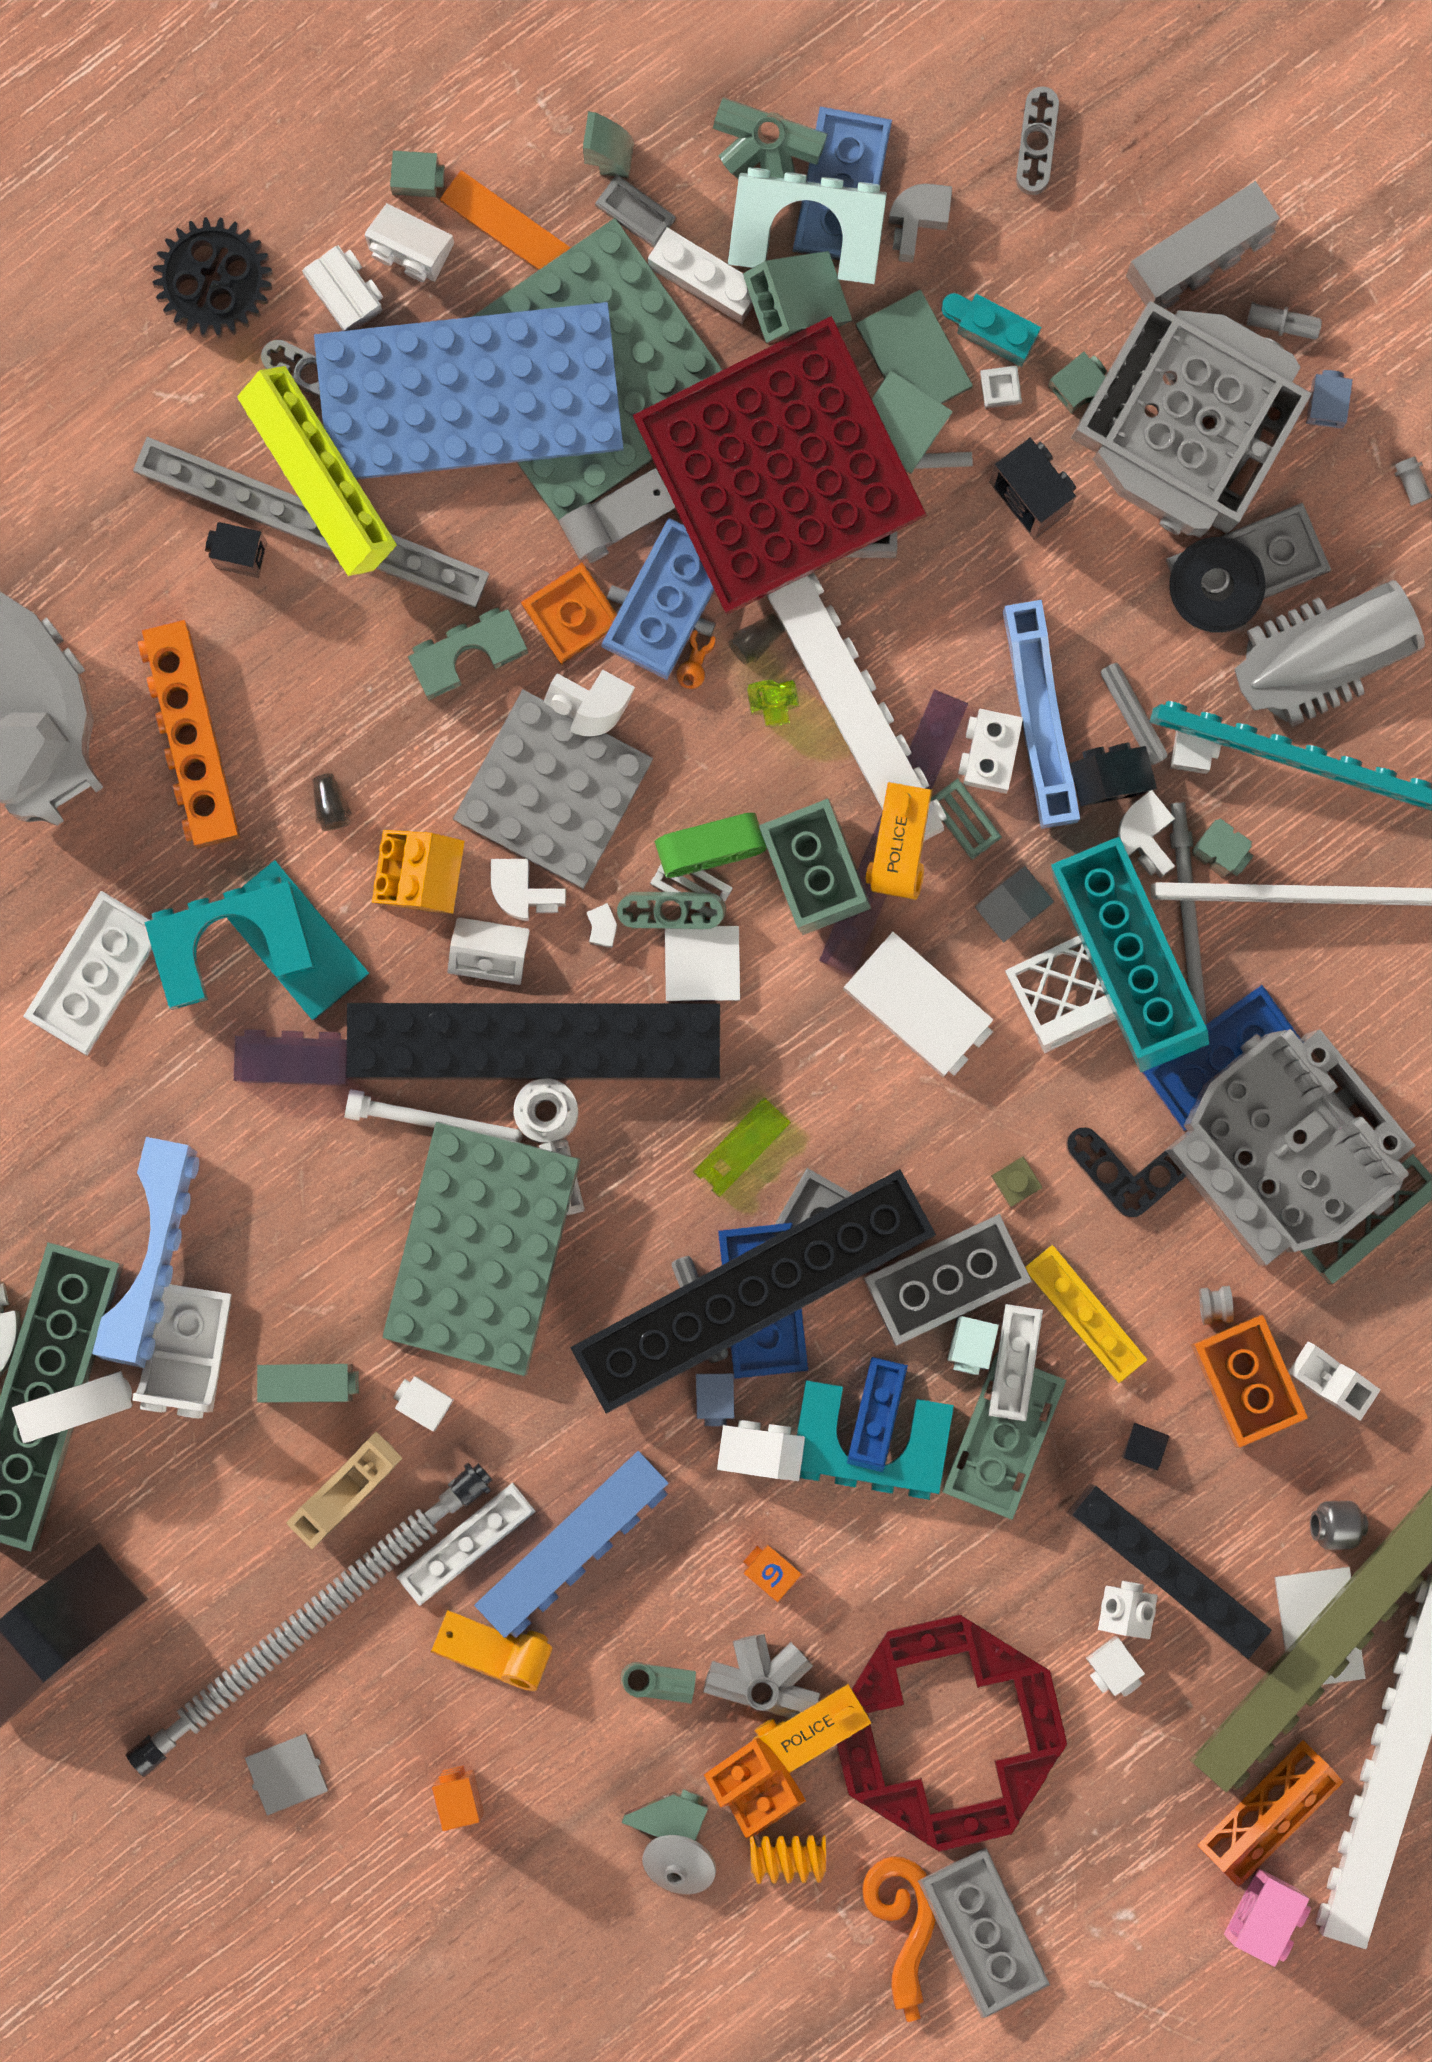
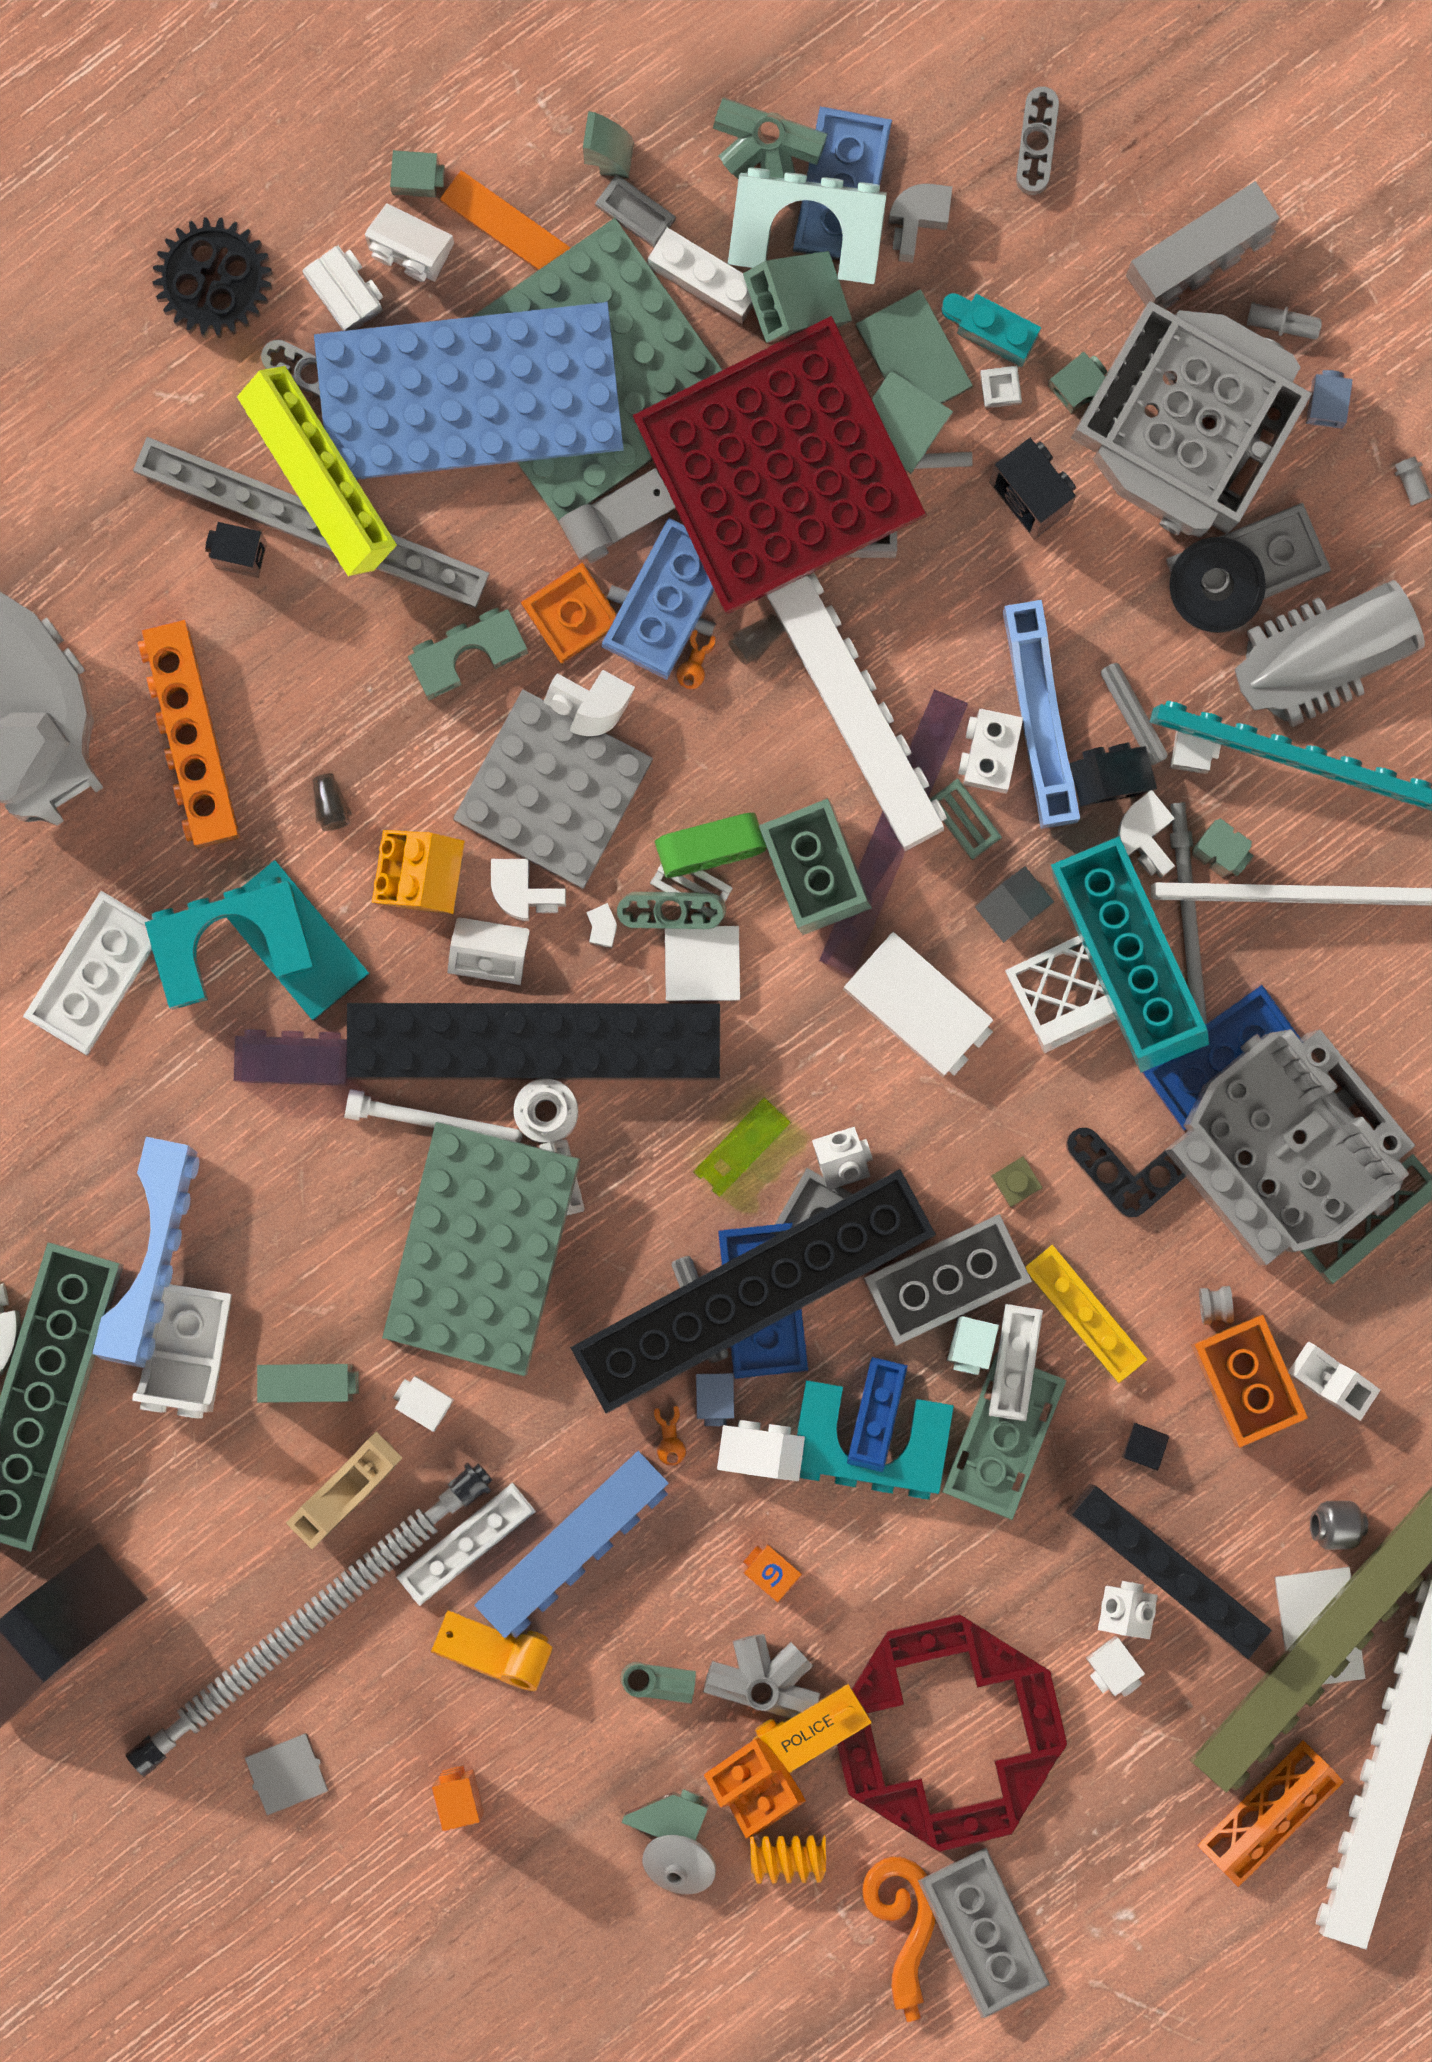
white arch [12,1371,133,1443] -> none
clear neon green piece [747,679,799,727] -> none
light orange door [866,782,932,900] -> none
bright pink brick [1224,1868,1311,1967] -> none
none -> orange arm [654,1406,686,1466]
none -> white brick [812,1127,873,1190]

